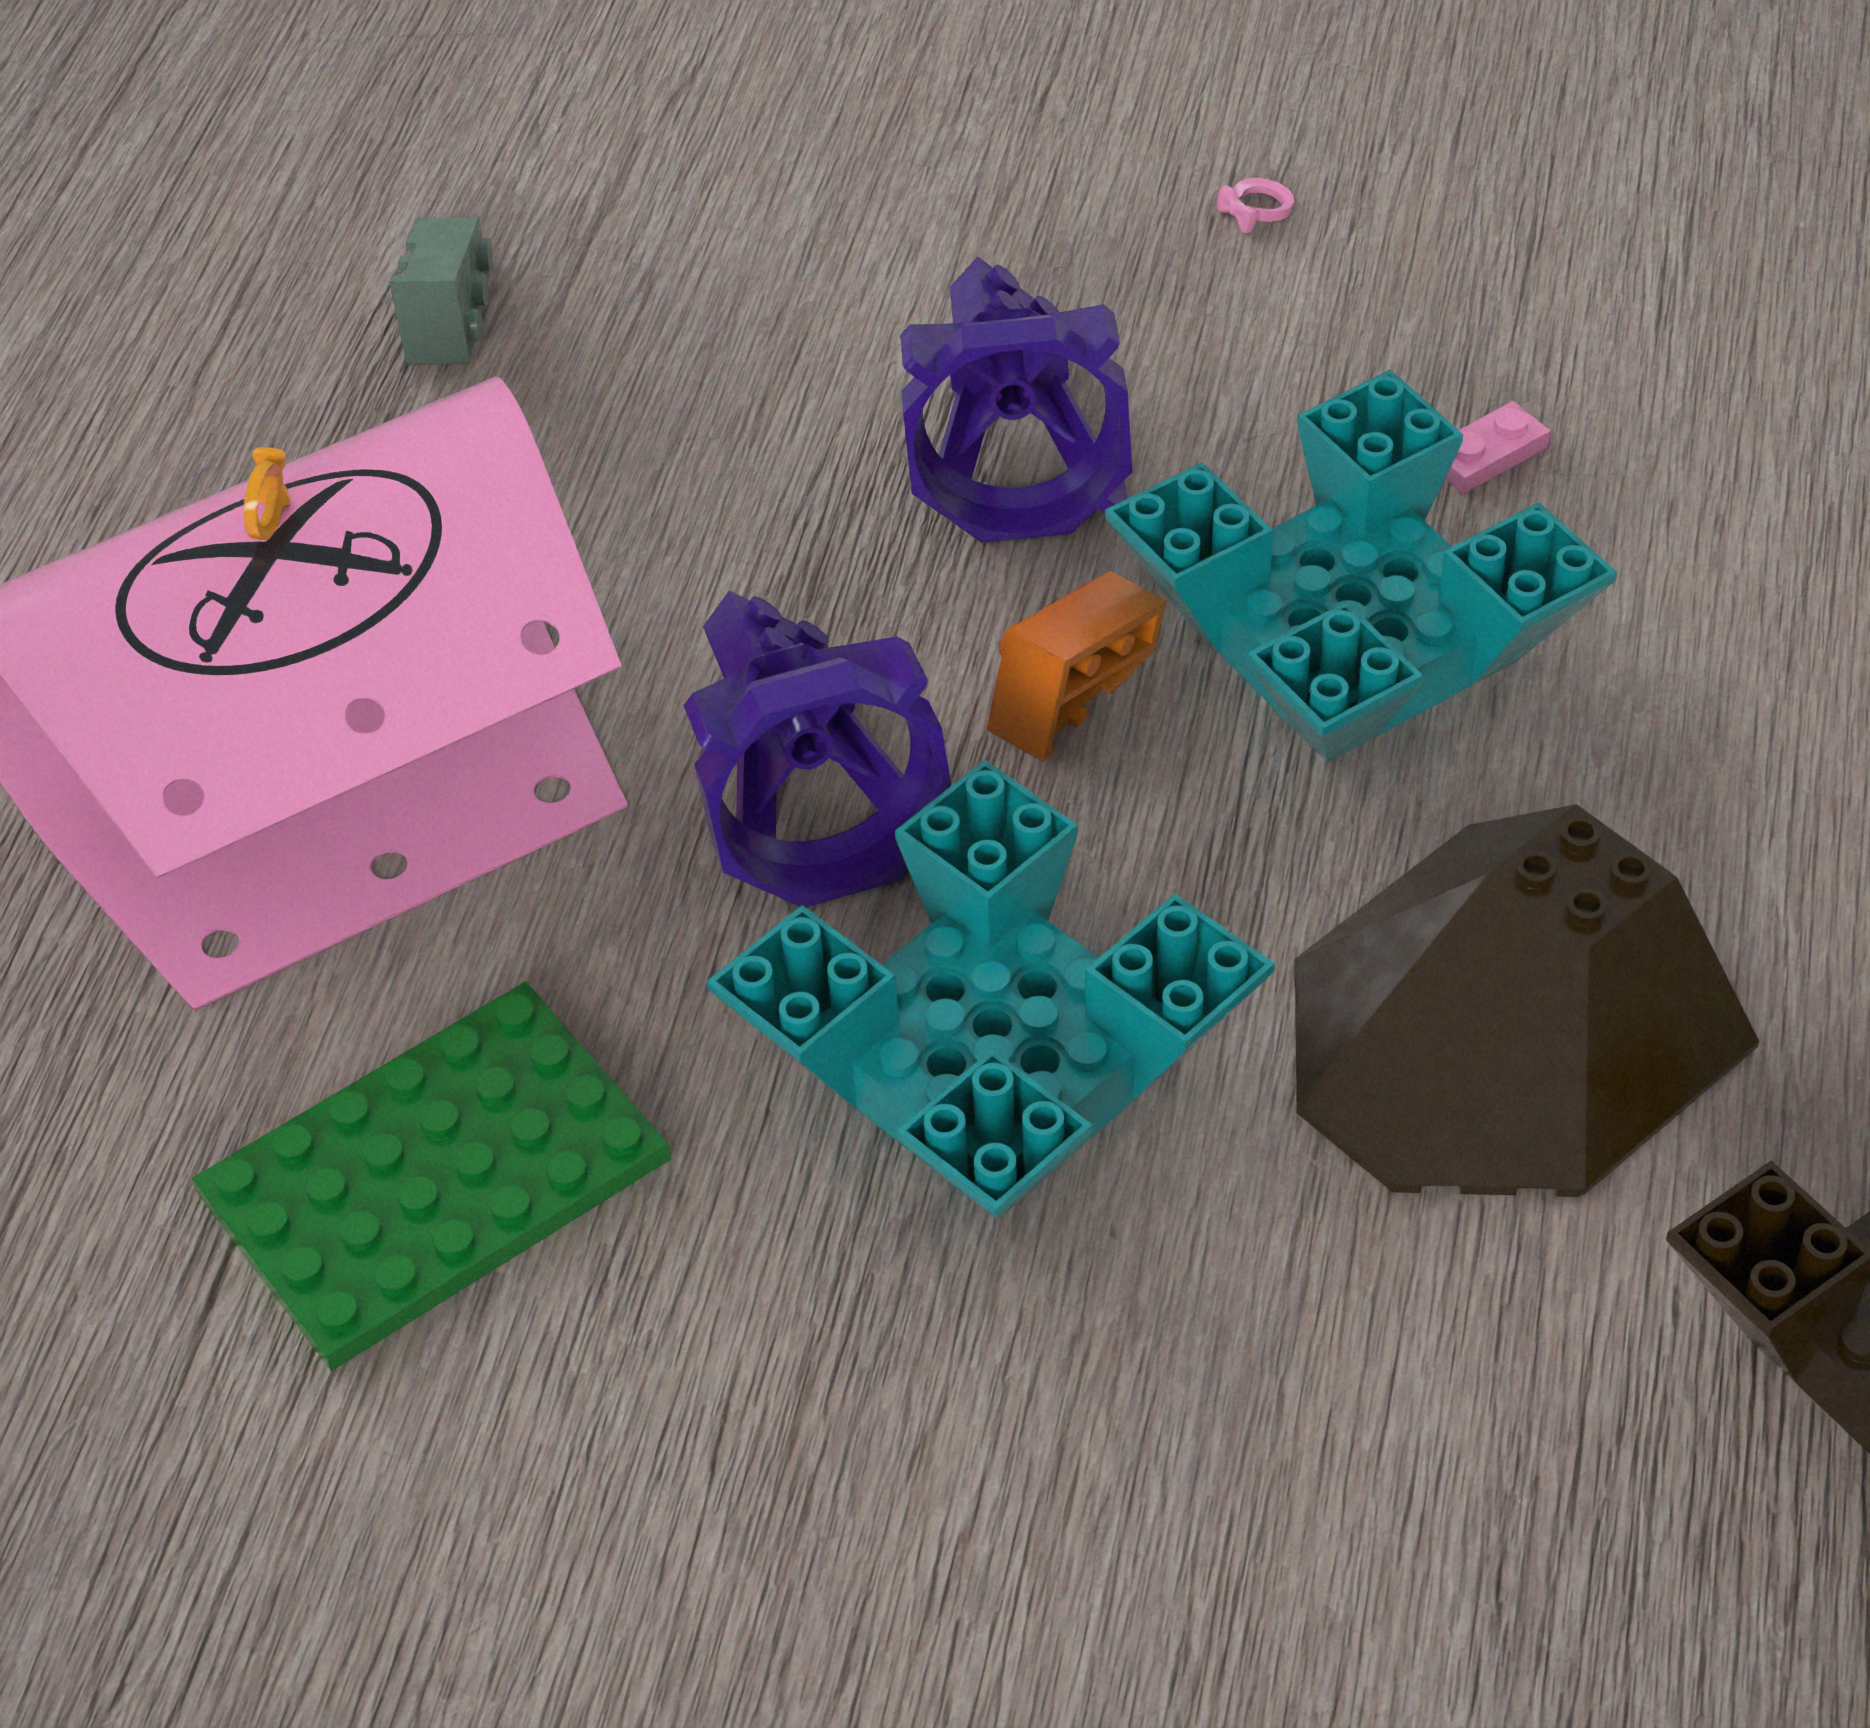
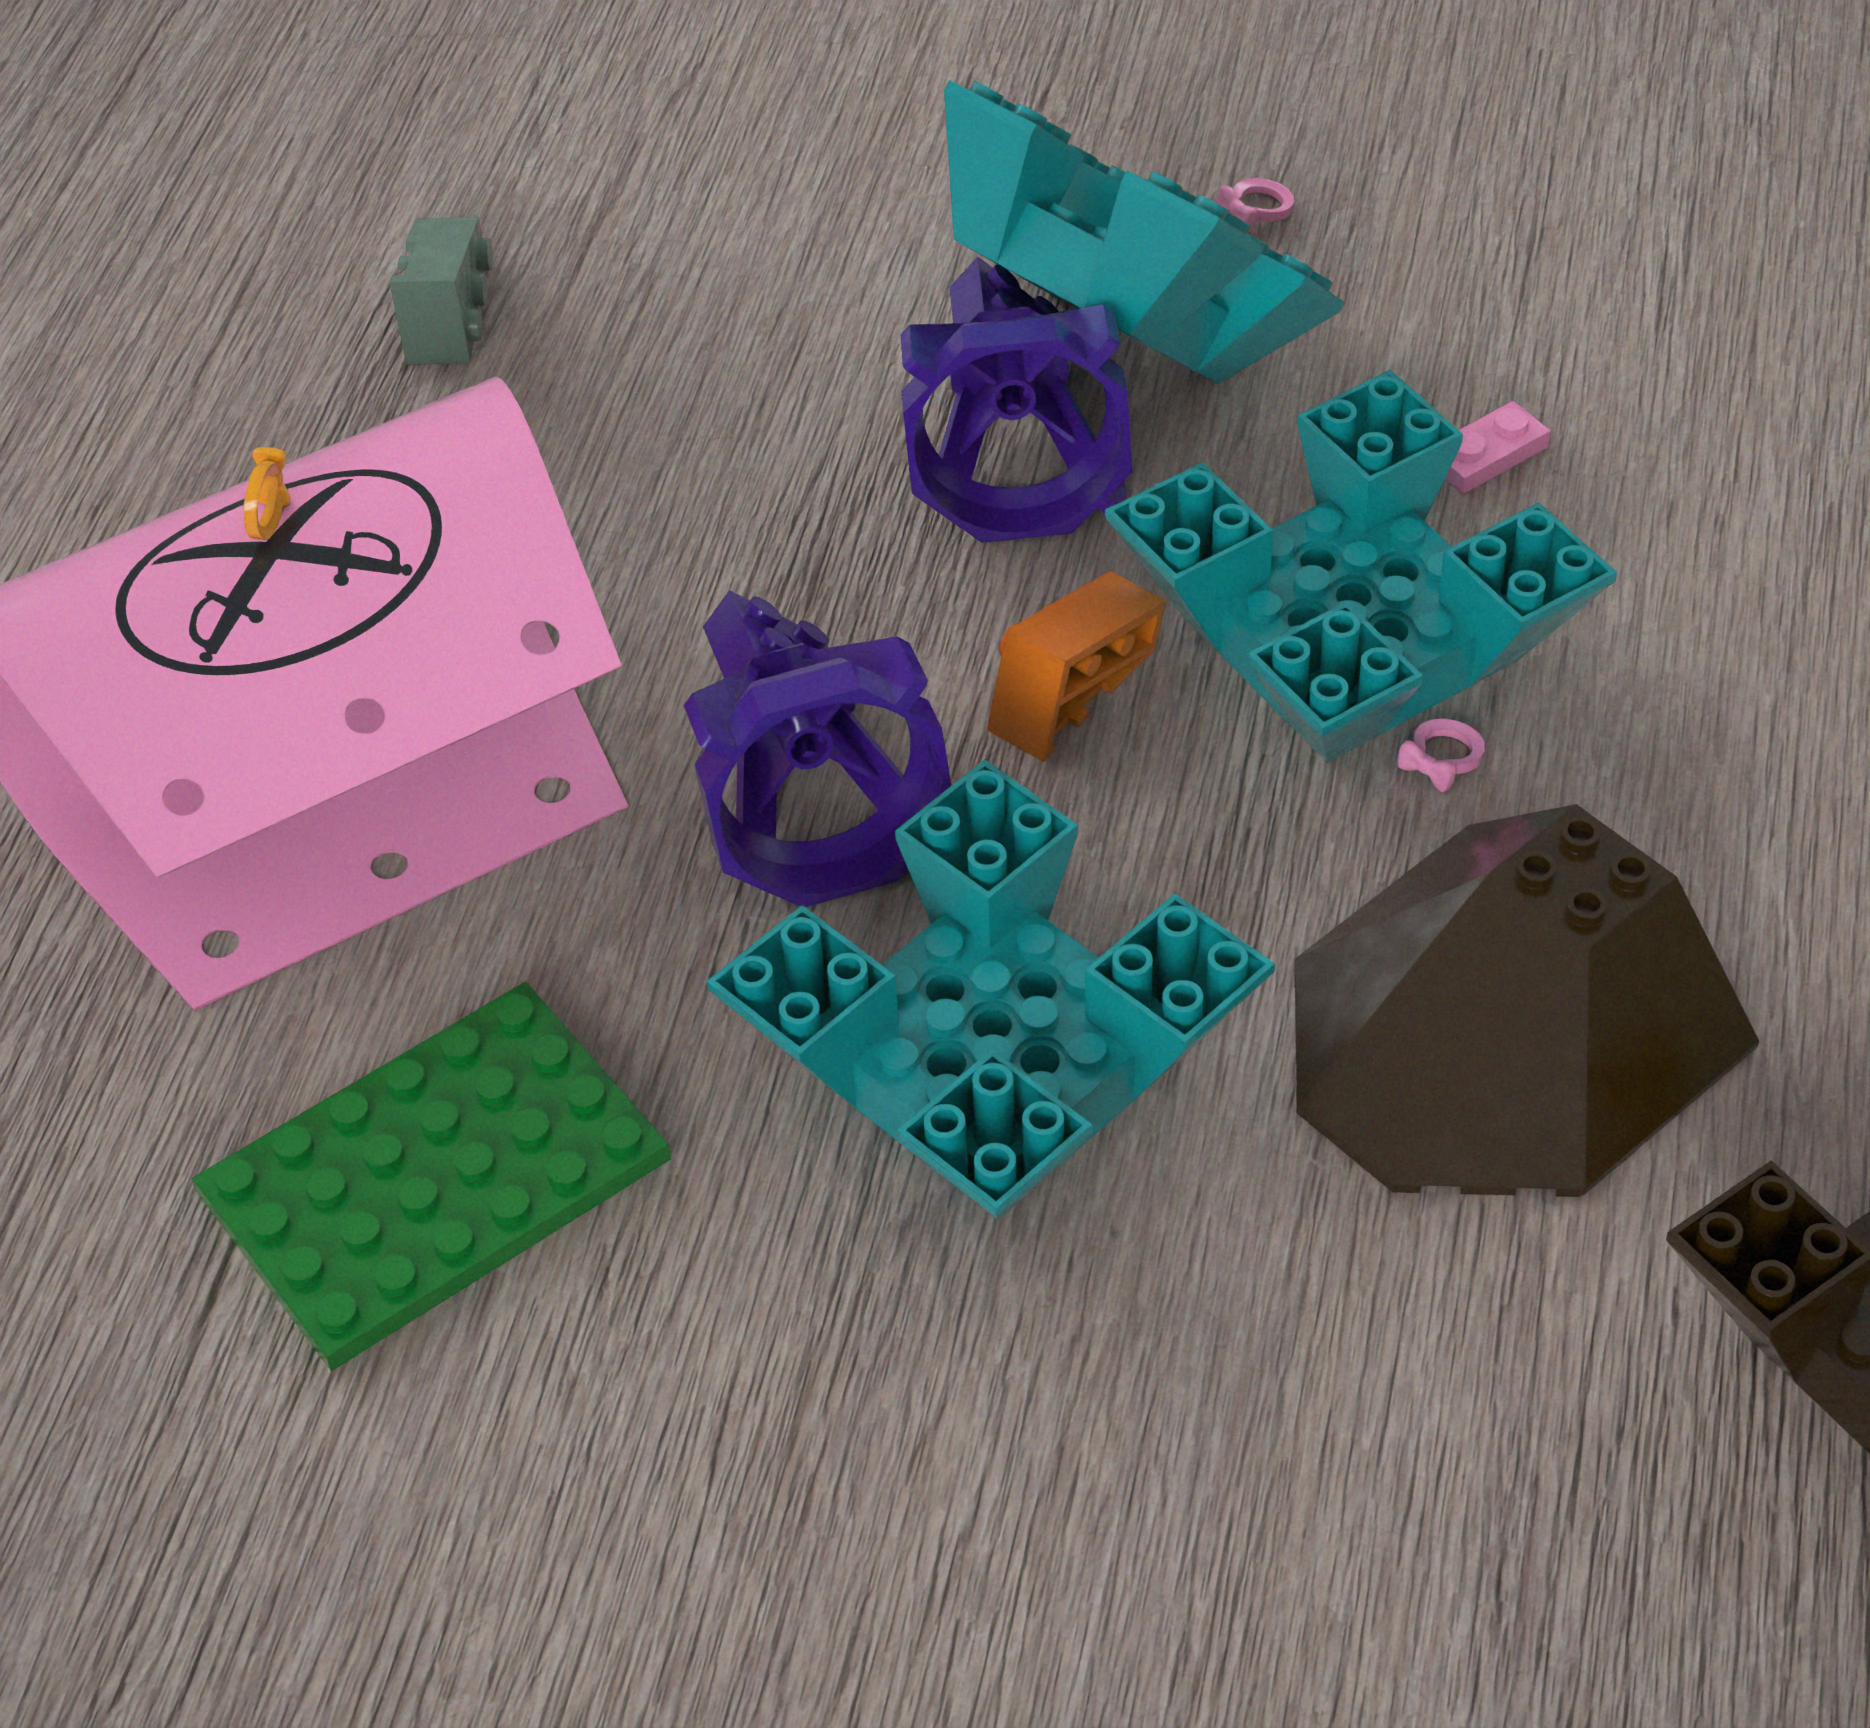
none -> teal slope [944,80,1345,384]
none -> bright pink piece [1398,718,1485,792]

